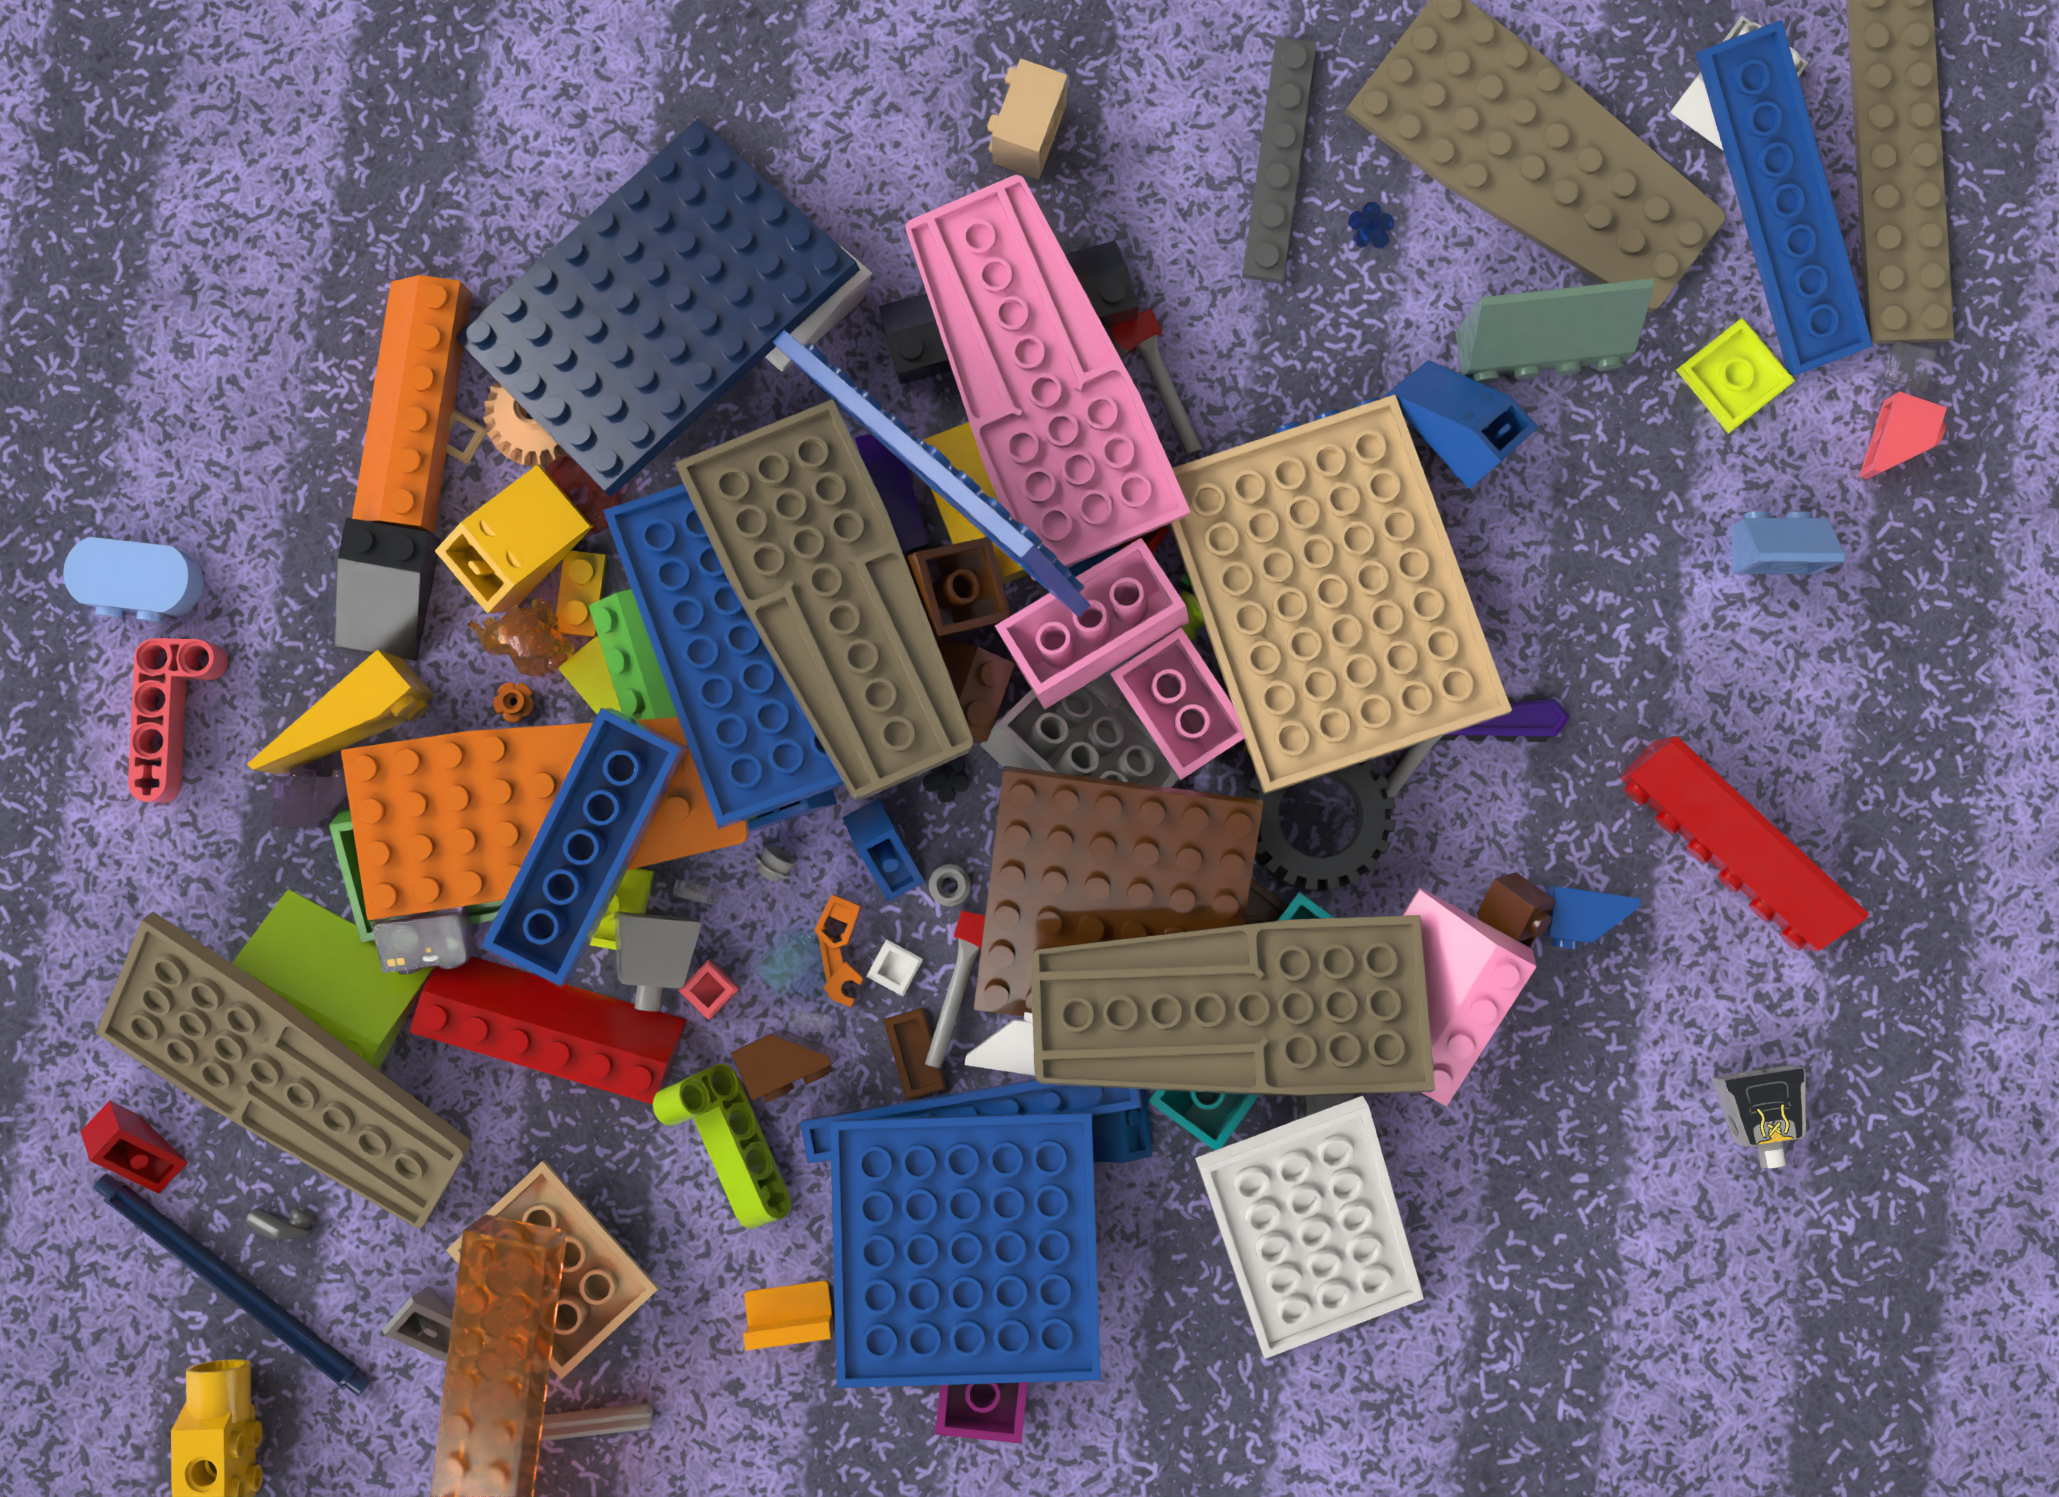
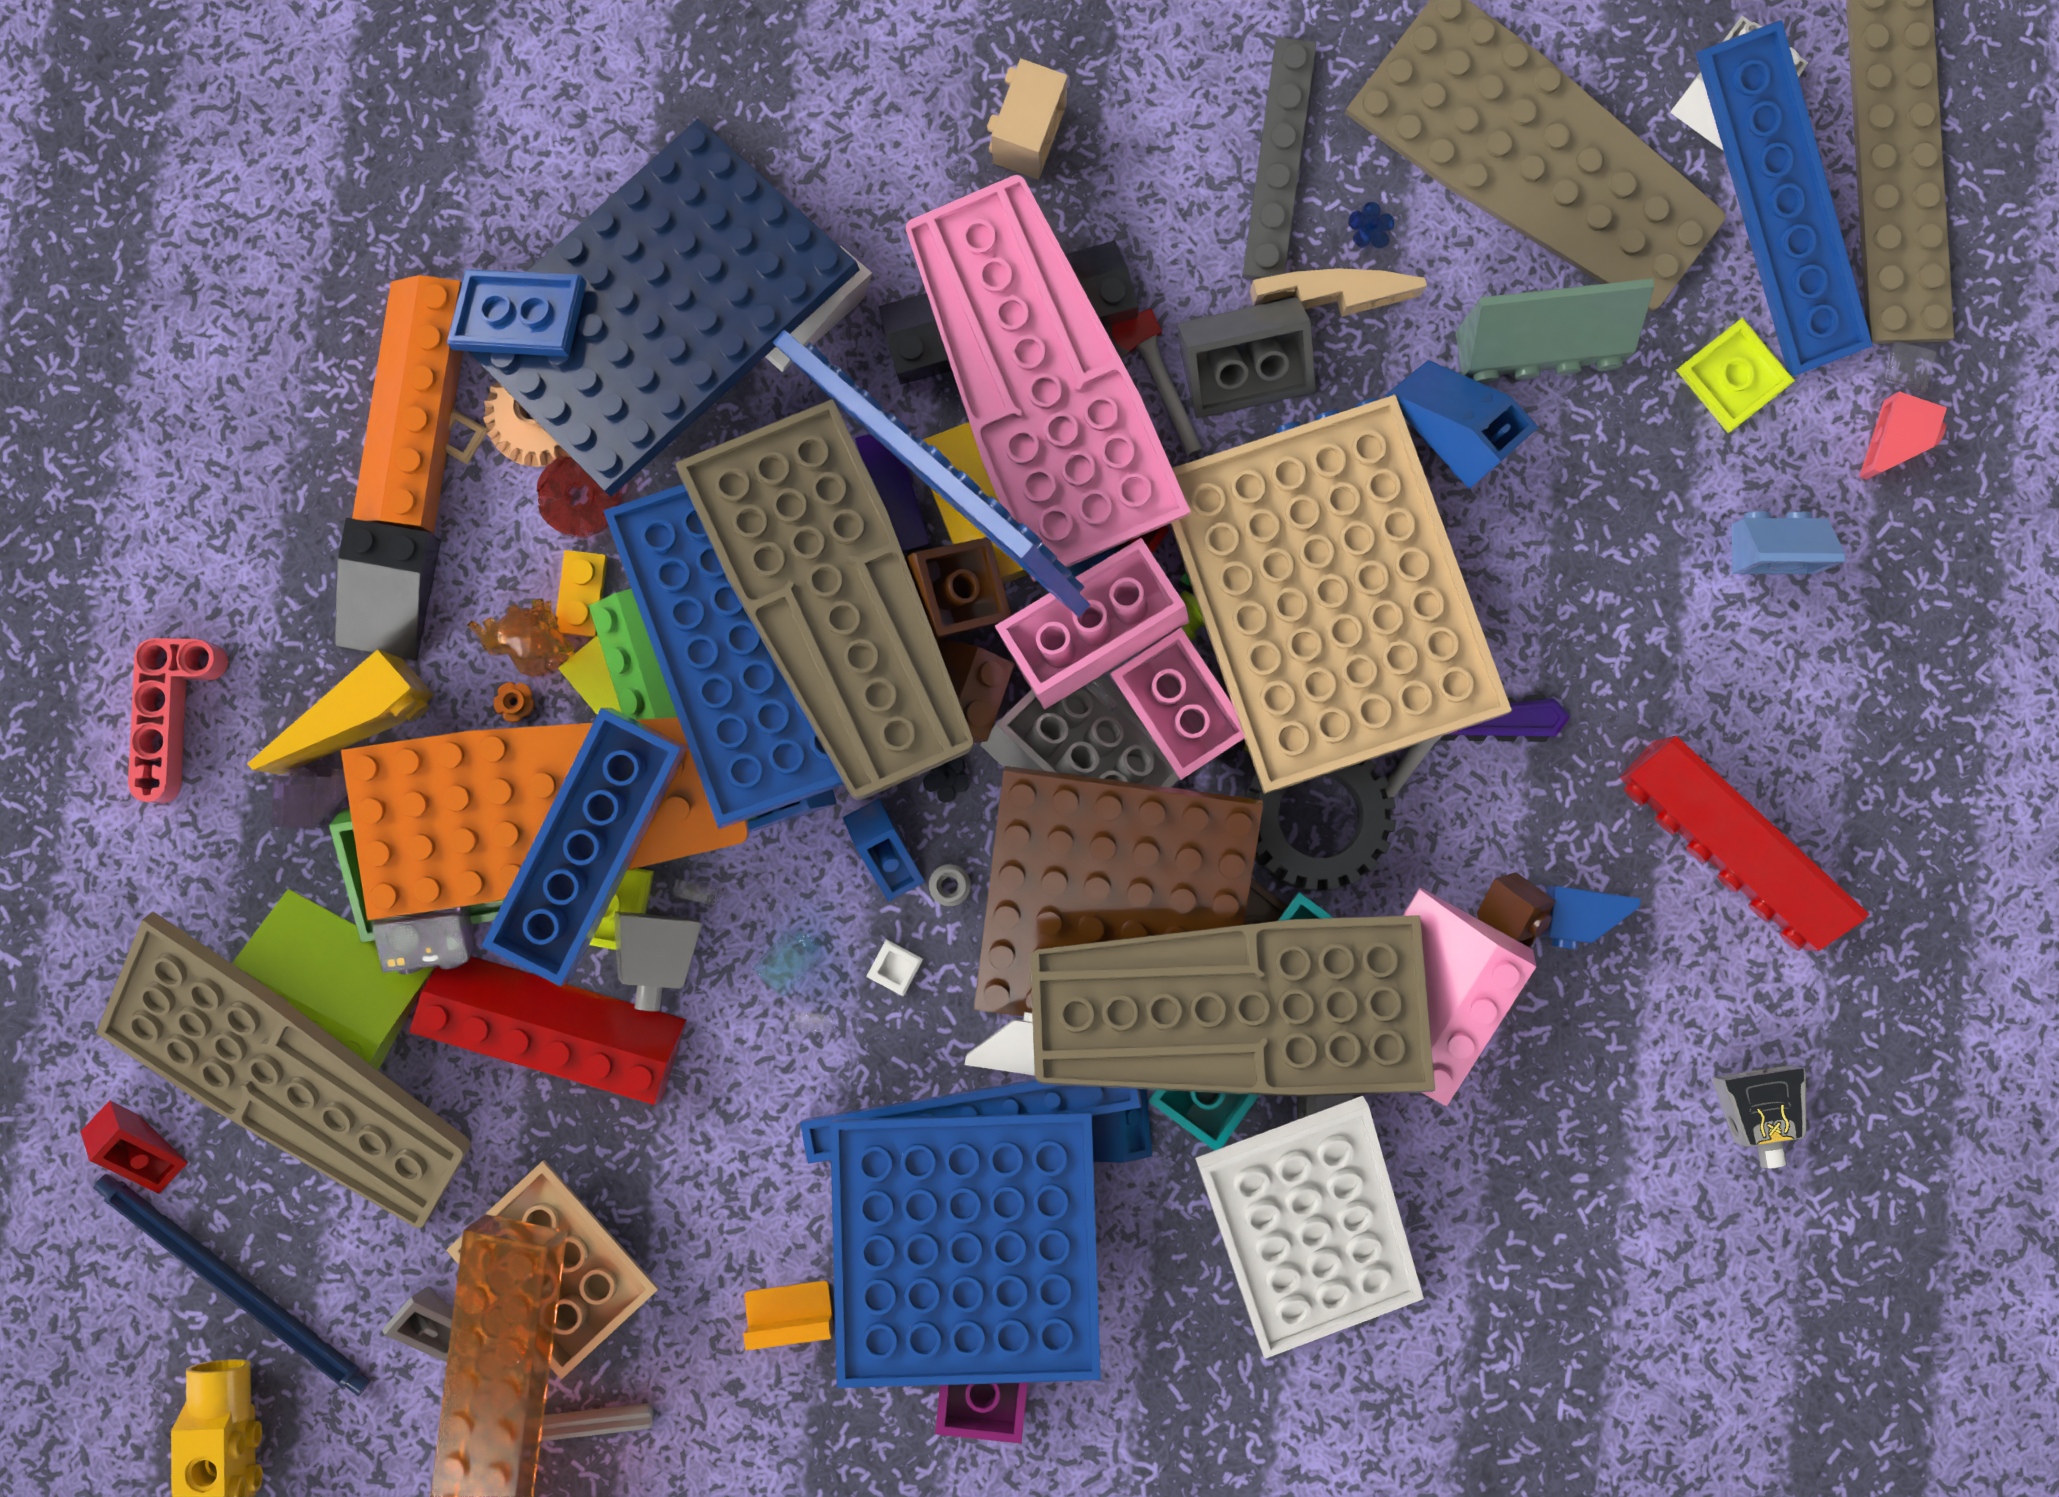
light blue brick [63,537,203,623] -> none
dark grey arm [246,1208,314,1241] -> none
yellow slope [435,464,593,614] -> none
lime beam [653,1063,791,1229] -> none
coral slope [678,959,741,1020] -> none
reddish brown slope [731,1029,839,1103] -> none
light grey plate [755,844,795,882] -> none
orange piece [814,894,864,1008] -> none
reddish brown tile [883,1007,947,1101] -> none
light grey piece [925,910,985,1069] -> none
none -> tile [447,269,587,357]
none -> dark grey slope [1177,297,1316,419]
none -> tan slope [1249,268,1427,317]

